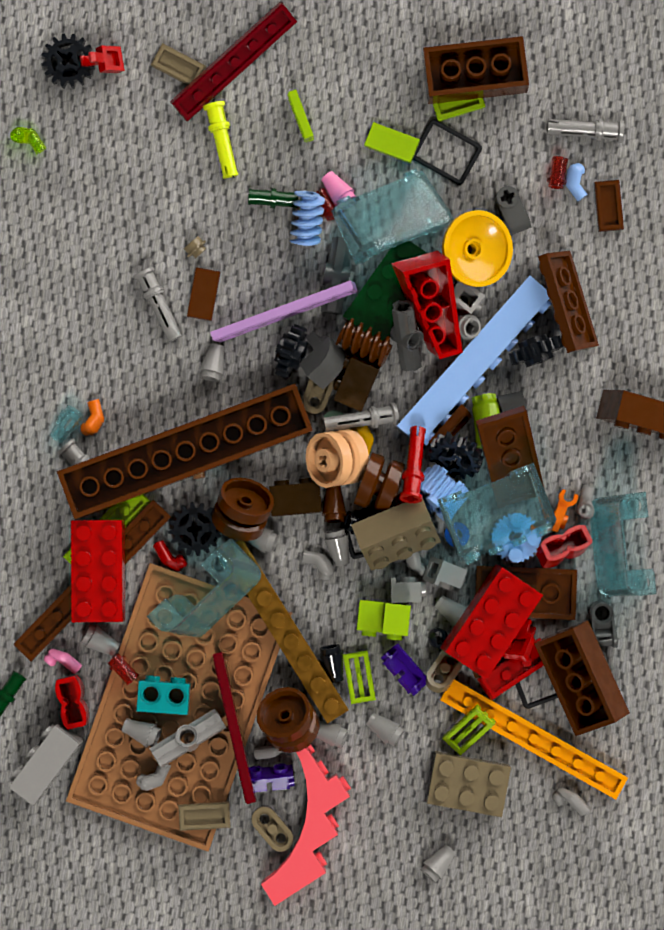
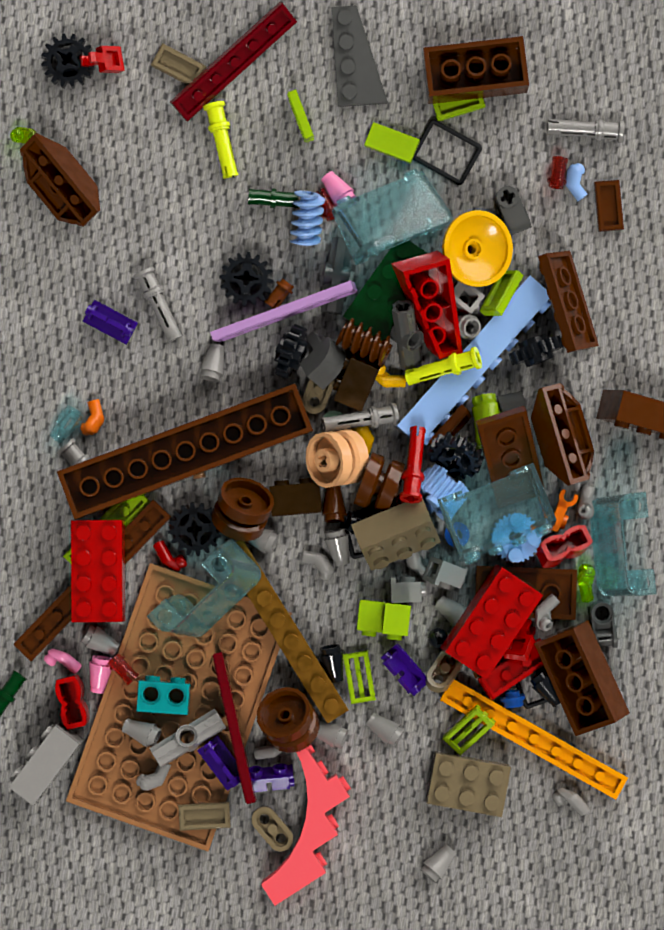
dark tan plate [184,236,206,259] -> none
reddish brown tile [187,267,221,321] -> none
none -> reddish brown wedge [20,133,100,227]
none -> dark purple hinge [82,300,138,345]
none -> bright pink cone [89,655,114,694]
none -> dark purple hinge [197,735,241,791]
none -> black gear [219,252,274,307]
none -> dark orange pin [264,278,294,309]
none -> dark grey wing [332,5,388,107]
none -> yellow arm [375,364,406,388]
none -> neon yellow pin [405,347,482,386]
none -> lime tile [479,270,524,316]
none -> blue plate [500,690,526,708]
none -> black cone [530,669,560,708]
none -> reddish brown wedge [531,383,594,486]
none -> light grey arm [535,593,560,632]
none -> clear neon green arm [577,563,596,603]

